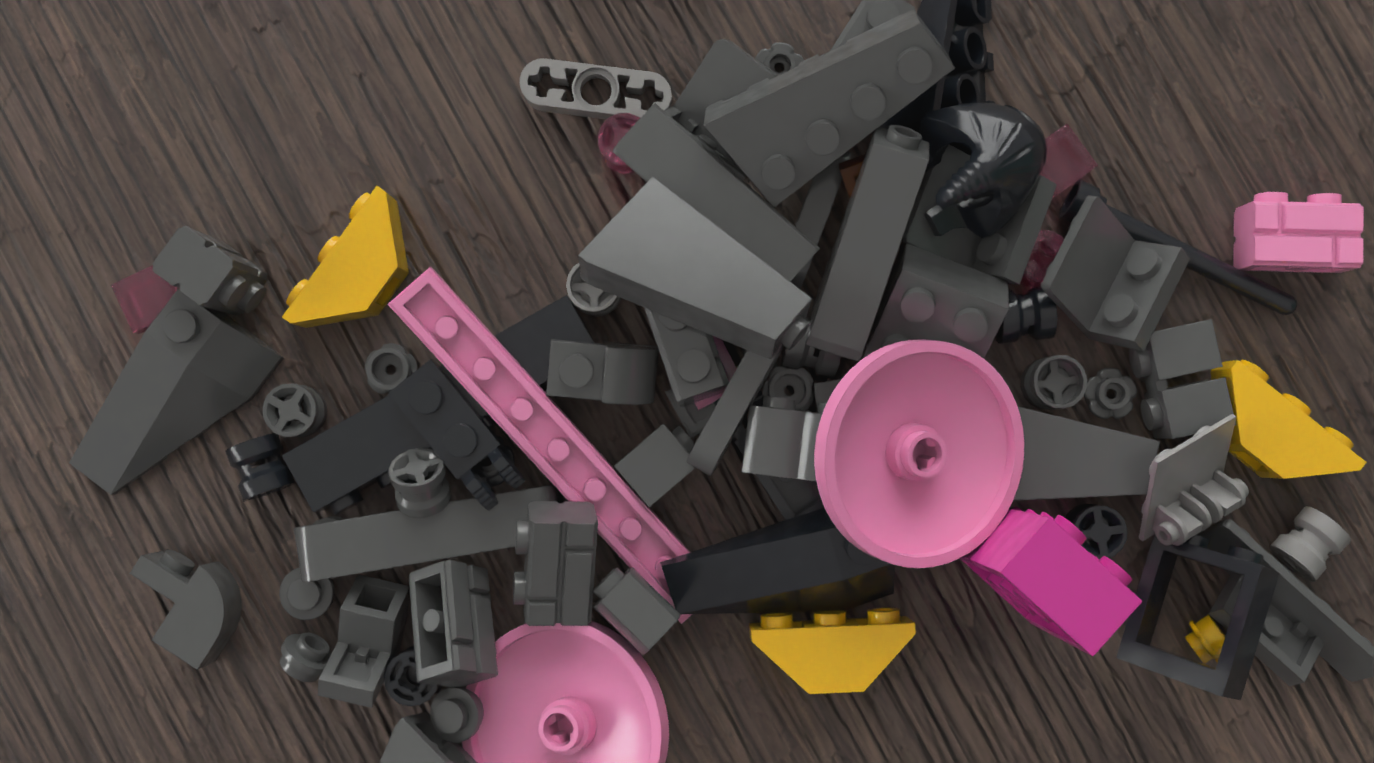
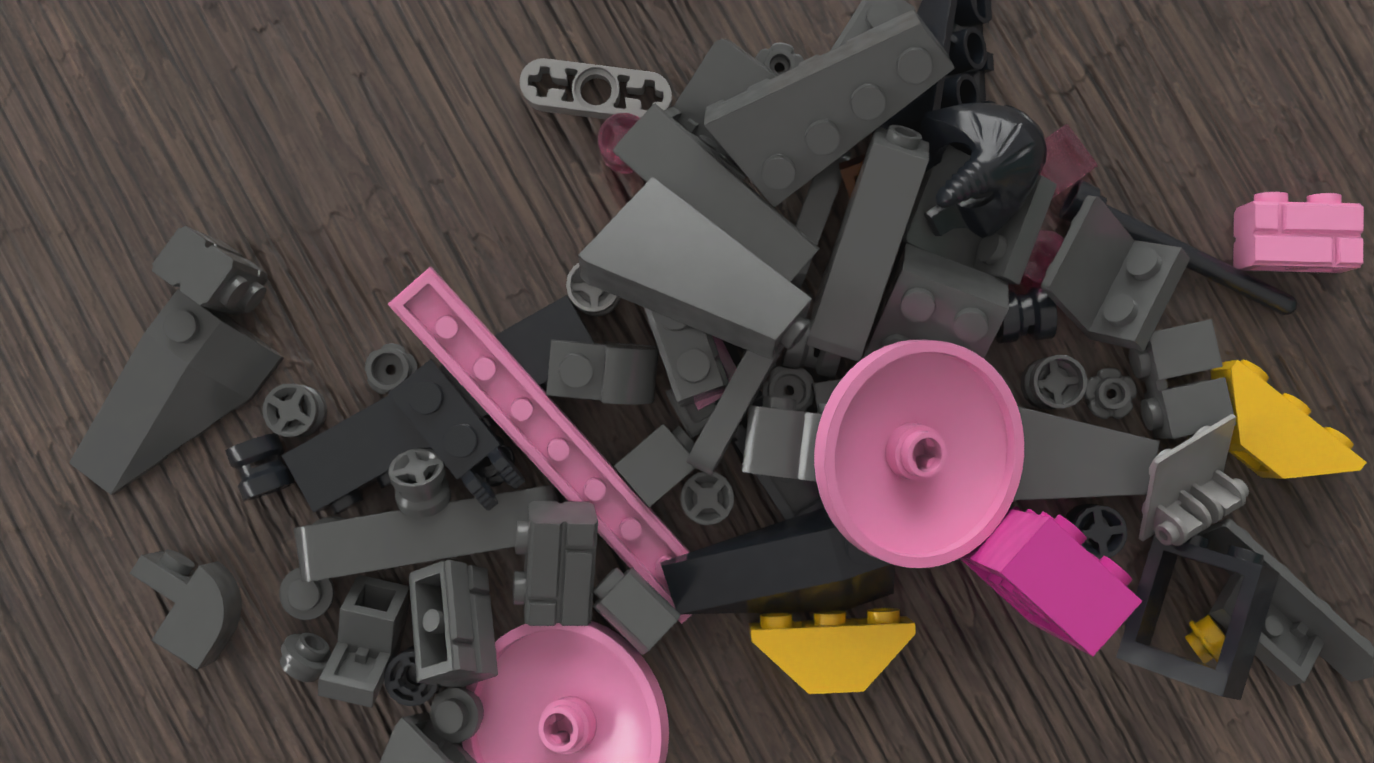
clear pink tile [111,265,177,334] -> none
yellow slope [282,186,409,328] -> none
light grey wheel [1269,506,1351,582] -> none
none -> dark grey wheel [680,472,735,525]

